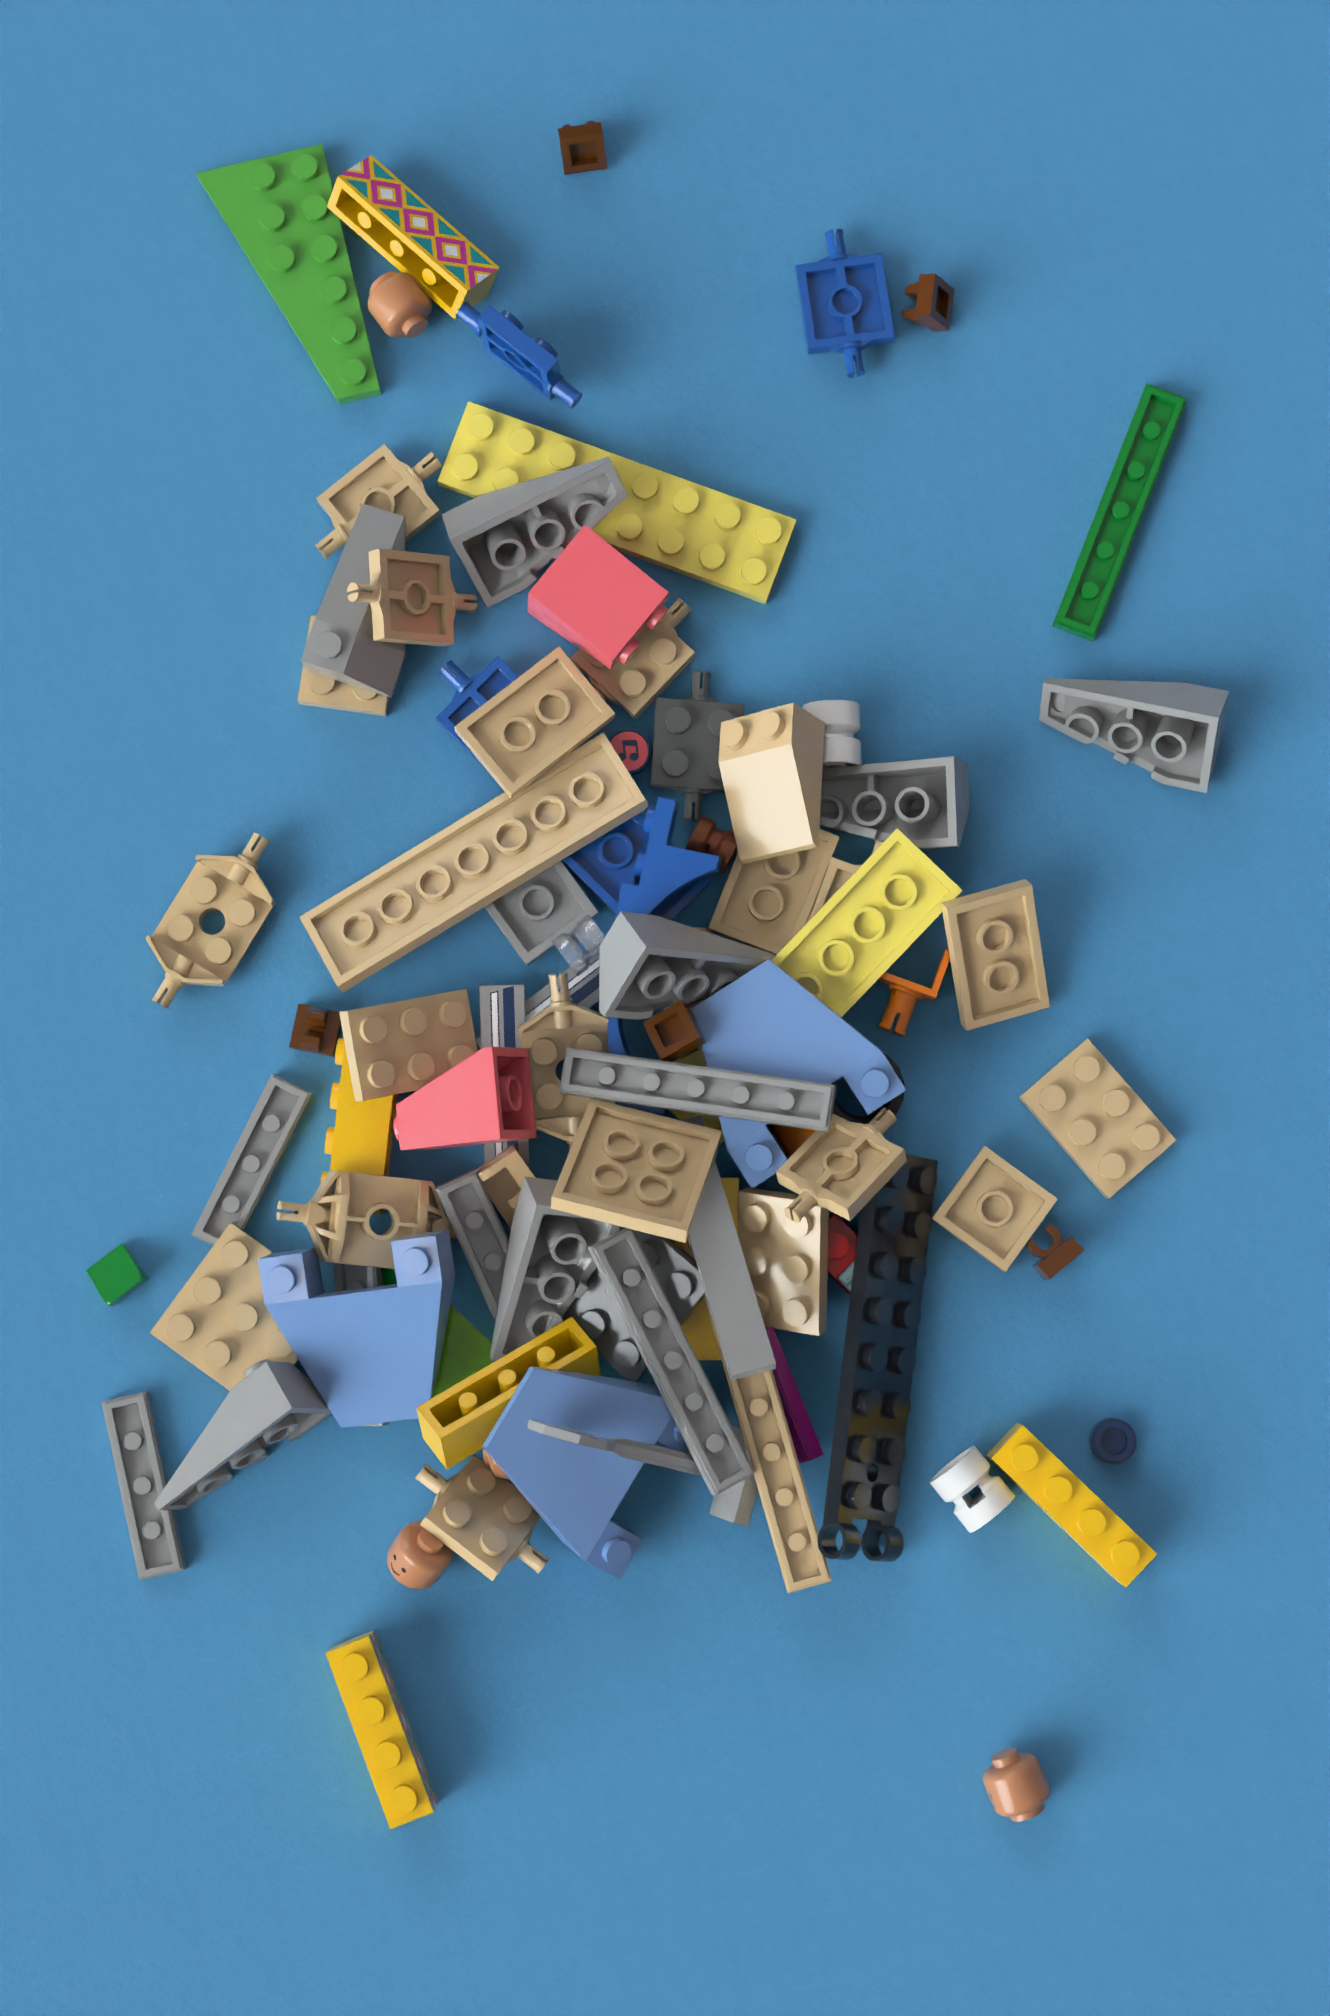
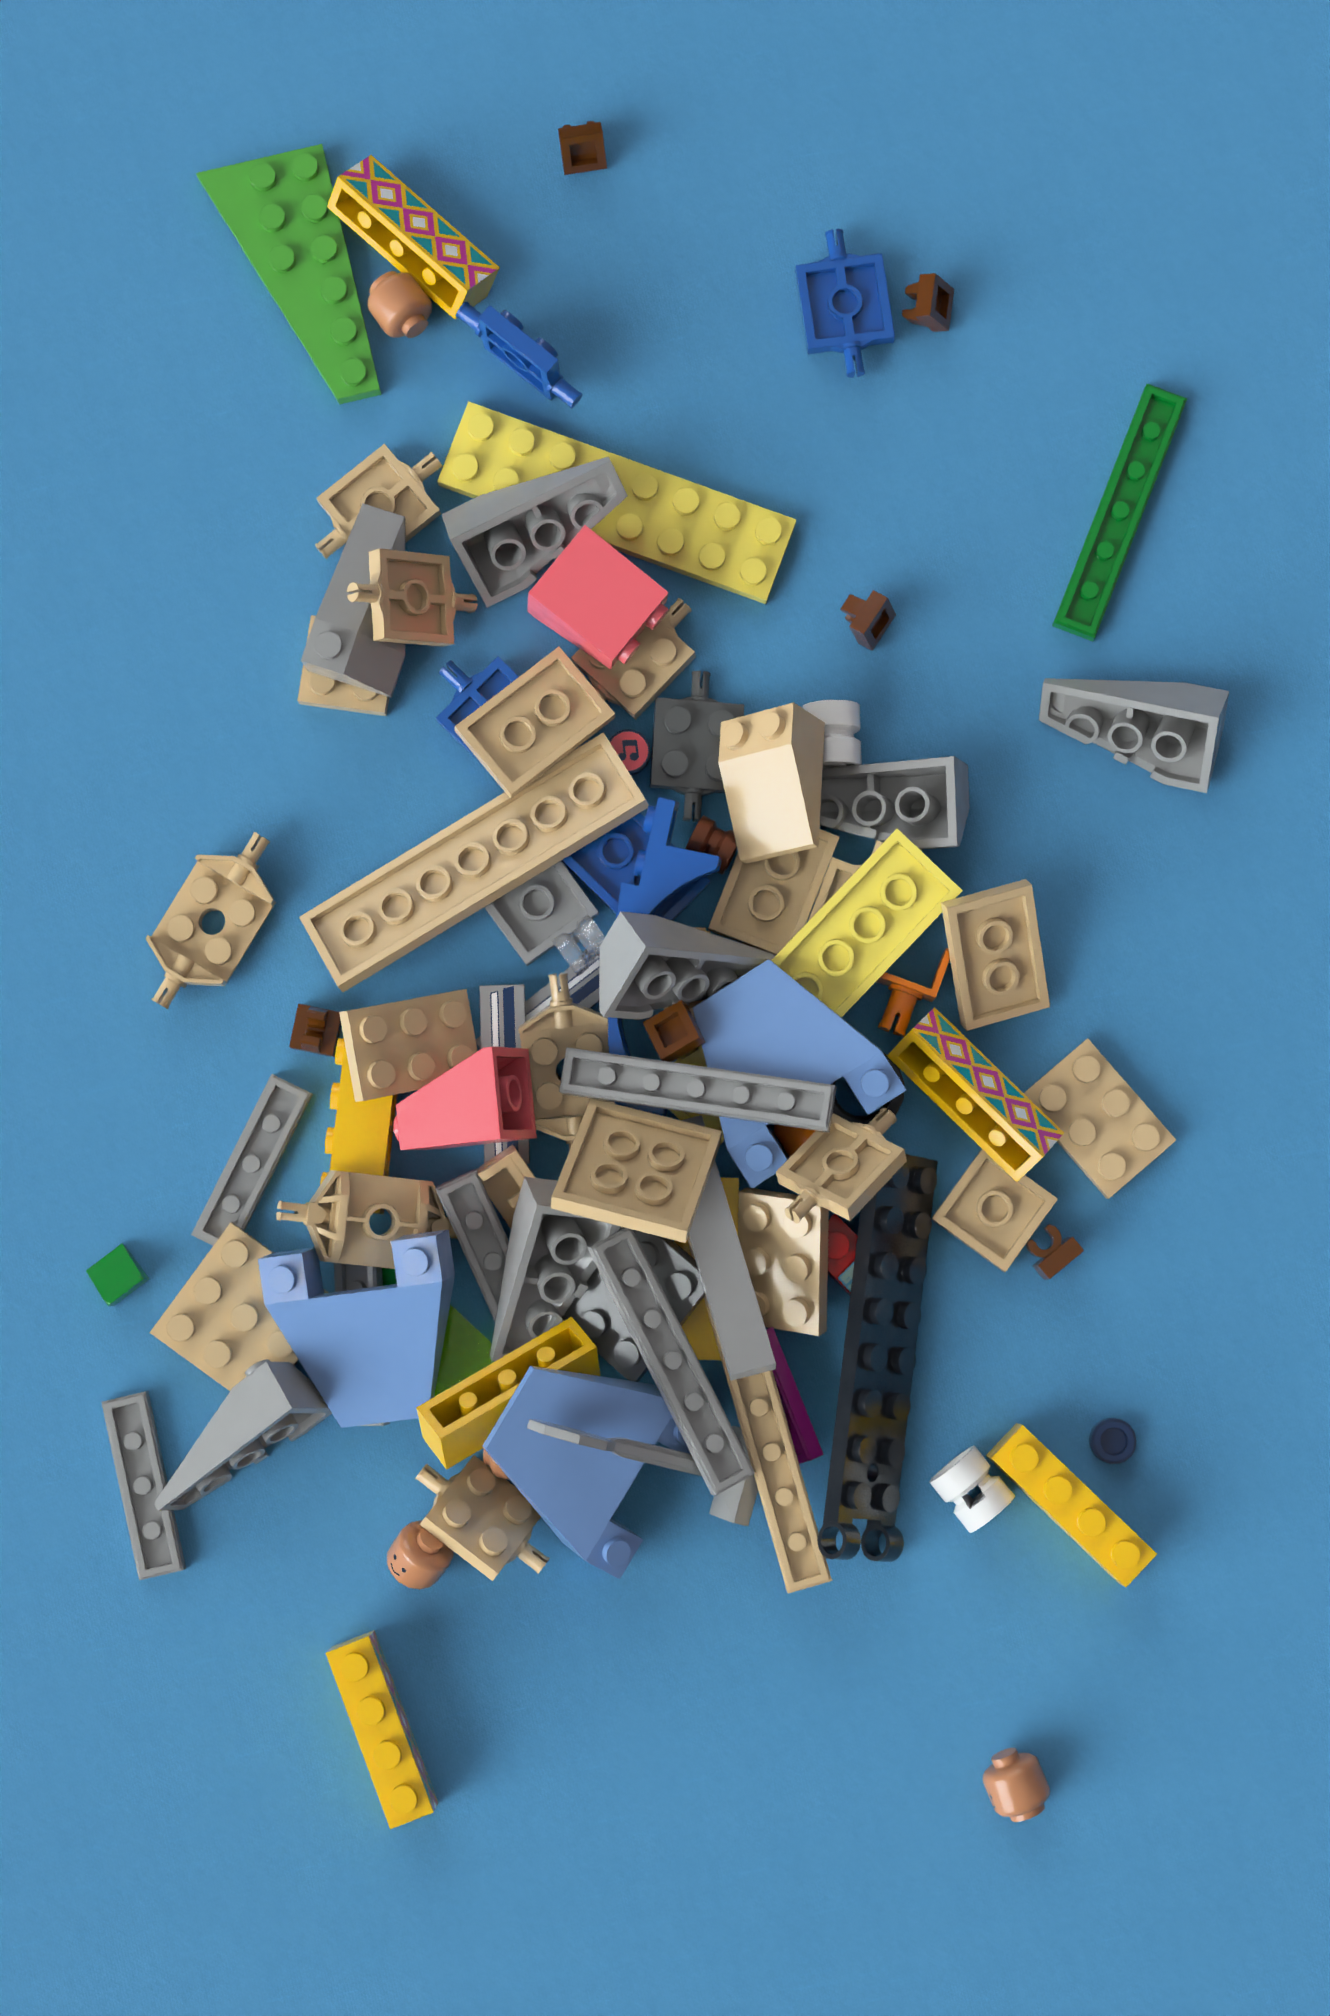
none -> reddish brown tile [840,590,896,651]
none -> yellow brick [887,1007,1064,1182]

